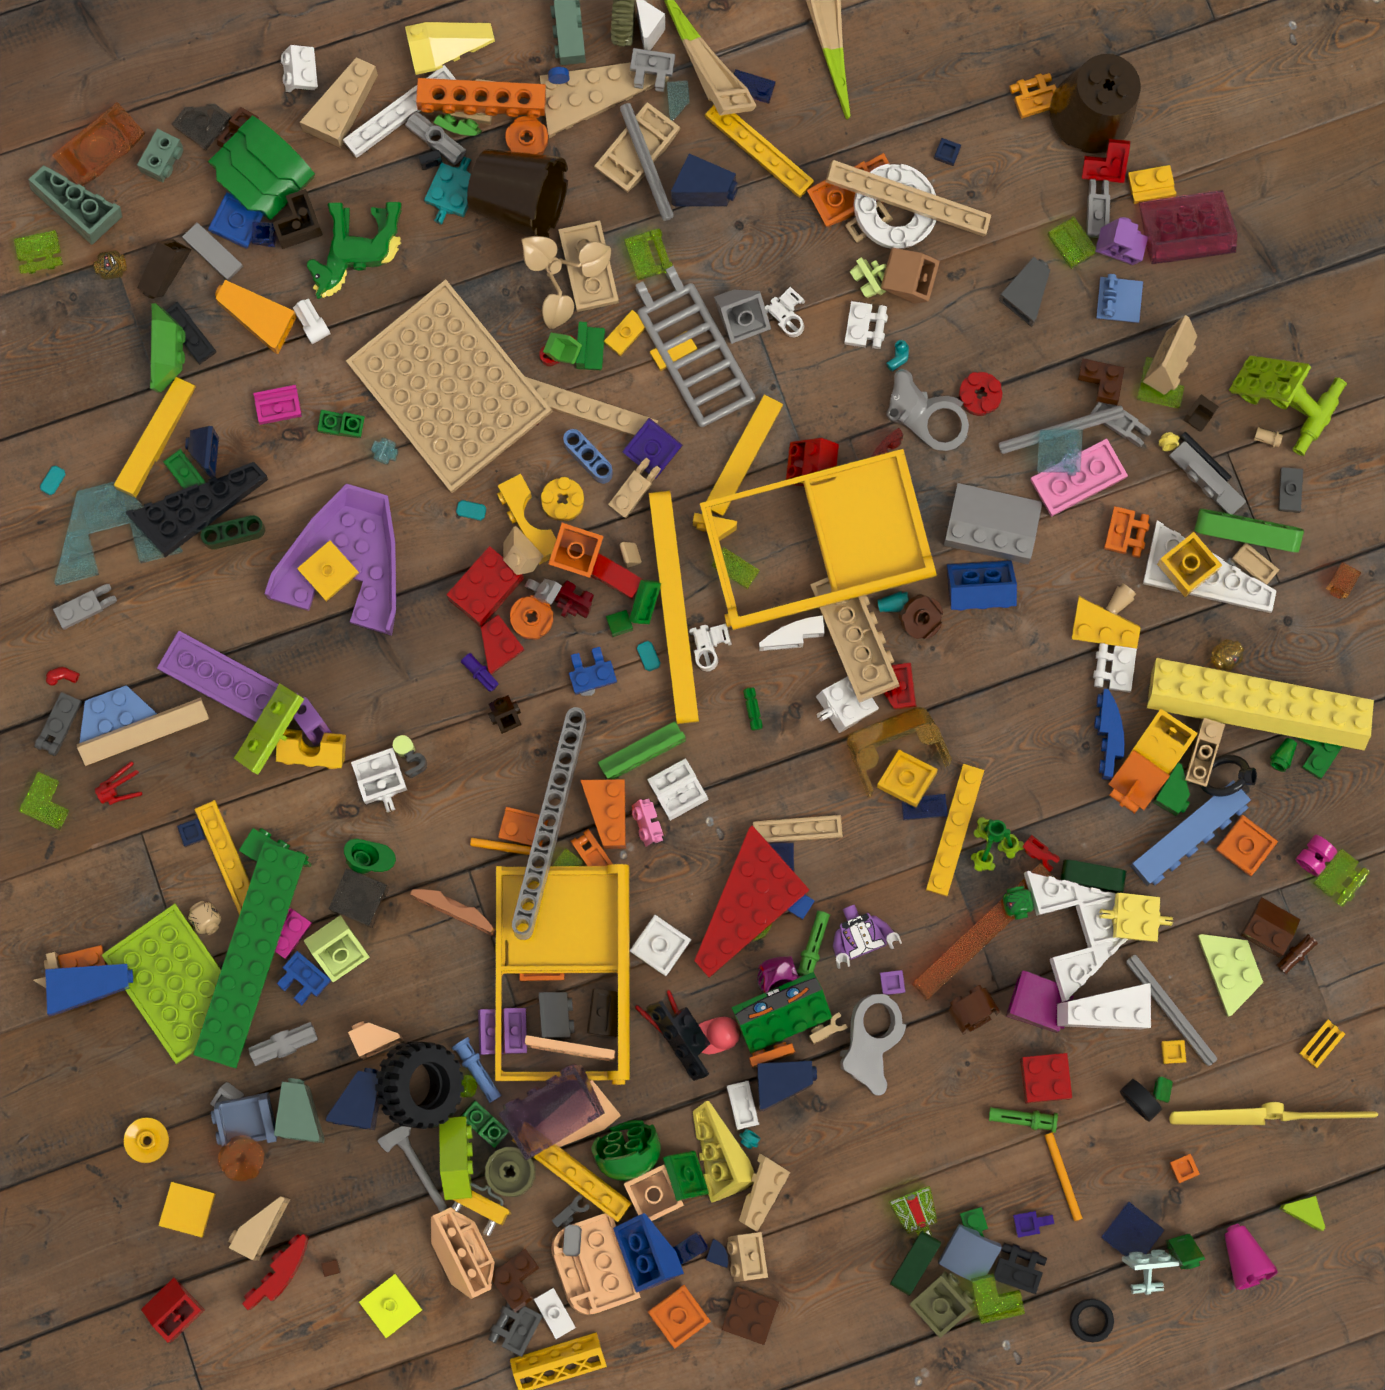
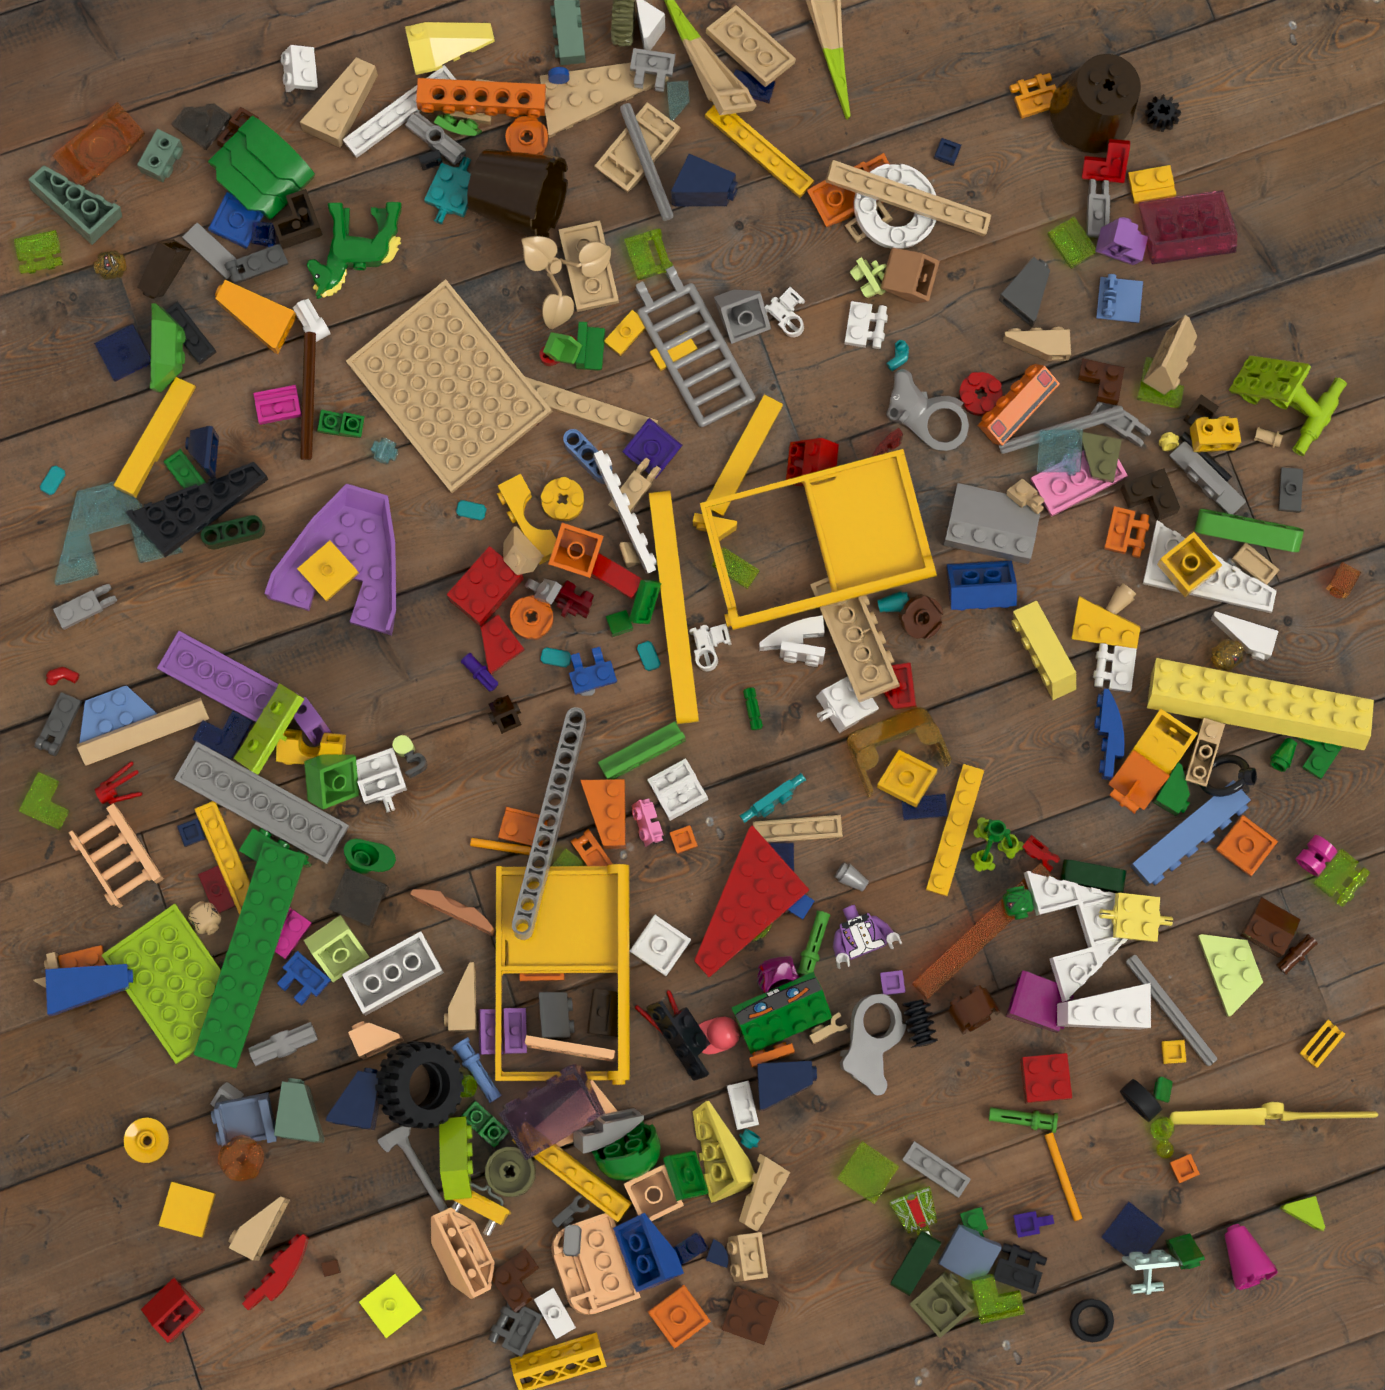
none -> light nougat fence [69,803,164,908]
none -> clear blue plate [94,324,151,382]
none -> light grey plate [174,741,349,865]
none -> clear blue plate [193,711,253,760]
none -> dark red plate [198,866,236,914]
none -> dark grey plate [224,243,288,284]
none -> reddish brown axle [300,332,316,460]
none -> bright green slope [304,754,359,809]
none -> white brick [342,931,444,1016]
none -> tan slope [444,962,477,1032]
none -> teal piece [540,647,571,668]
none -> light grey slope [573,1108,644,1154]
none -> white plate [592,450,657,574]
none -> orange plate [669,825,698,854]
none -> tan plate [706,5,796,87]
none -> teal plate [739,773,806,823]
none -> white plate [780,641,825,667]
none -> light grey cone [835,862,869,892]
none -> clear neon green plate [837,1141,899,1204]
none -> black piece [902,1000,938,1048]
none -> light grey plate [902,1141,971,1198]
none -> orange brick [977,364,1060,446]
none -> tan slope [1003,327,1071,361]
none -> tan plate [1007,479,1044,514]
none -> light yellow wedge [1011,601,1076,700]
none -> olive wing [1079,432,1122,483]
none -> dark brown brick [1121,468,1180,521]
none -> black gear [1144,94,1181,132]
none -> clear neon green plate [1150,1117,1175,1159]
none -> yellow brick [1190,416,1241,452]
none -> white slope [1211,611,1278,661]

